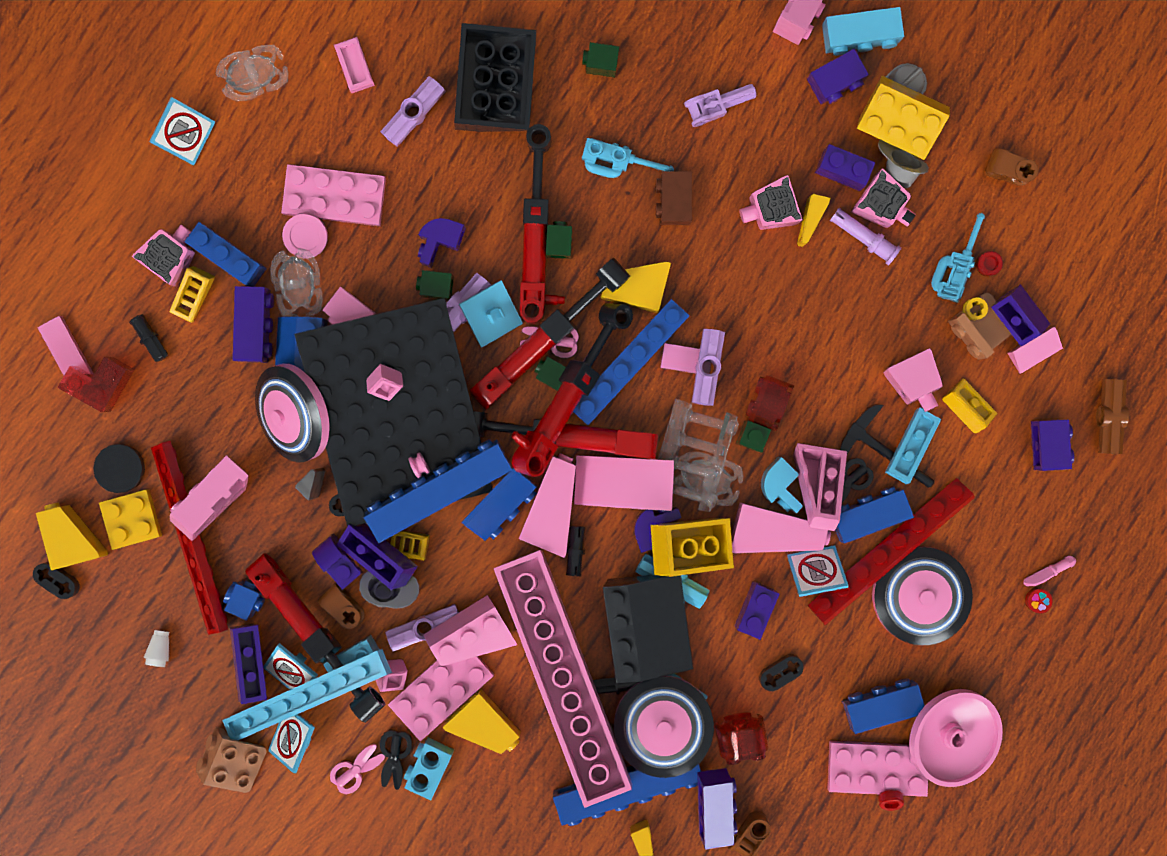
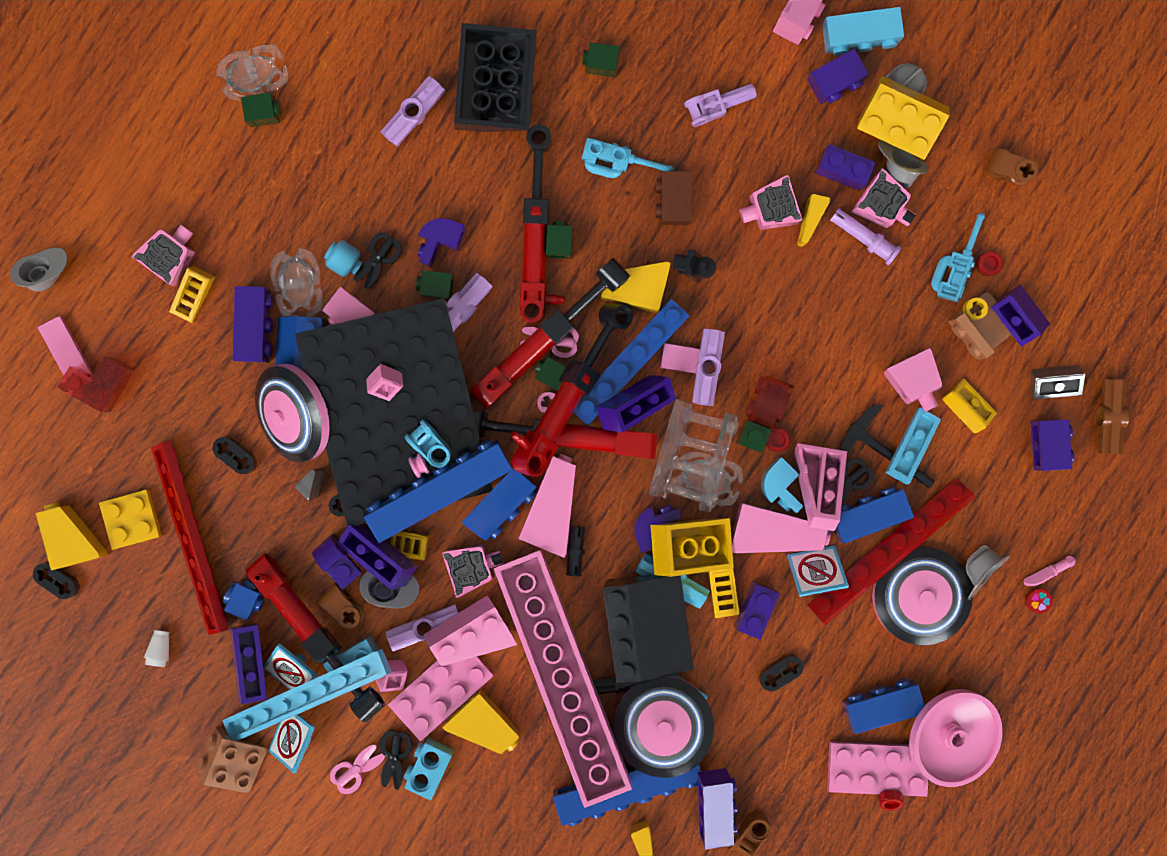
black tile [93,444,145,493] -> none
black axle [129,314,168,362] -> none
piece [149,97,215,165] -> none
bright pink wedge [170,456,249,541] -> none
blue brick [185,222,267,287] -> none
bright pink plate [281,164,386,226] -> none
bright pink piece [282,213,328,258] -> none
bright pink tile [334,37,375,93] -> none
medium azure piece [459,280,523,347] -> none
bright pink slope [574,455,674,511] -> none
clear red brick [714,712,769,765] -> none
bright pink slope [1007,327,1063,374] -> none
none -> light grey piece [10,247,68,292]
none -> black beam [212,437,257,474]
none -> dark green brick [241,93,282,127]
none -> medium azure head [323,240,362,277]
none -> black piece [354,233,402,289]
none -> medium azure piece [404,419,451,468]
none -> torso [442,544,504,598]
none -> bright pink bush [537,392,555,413]
none -> dark purple brick [596,375,676,432]
none -> black hips [673,250,716,282]
none -> yellow slope [708,568,739,618]
none -> red tile [766,428,790,452]
none -> light grey piece [966,545,1010,600]
none -> flat silver slope [1030,365,1085,399]

